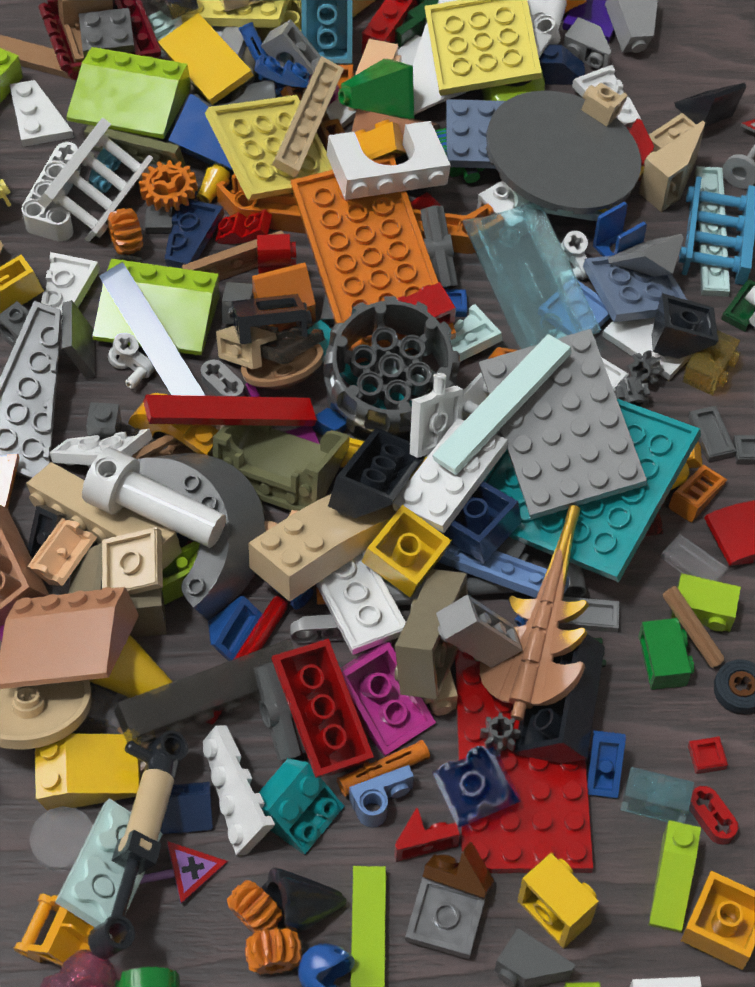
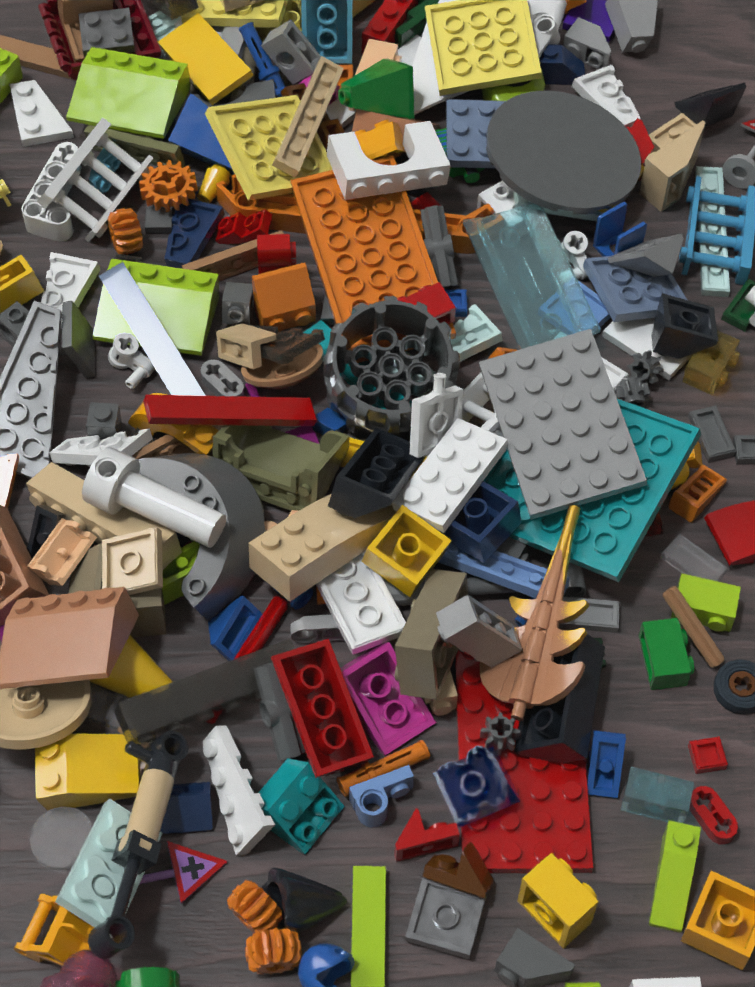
black window [232,294,312,345] -> none
blue slope [254,53,310,88] -> none
light aqua tile [432,334,572,475] -> none
tan brick [581,82,628,127] -> none

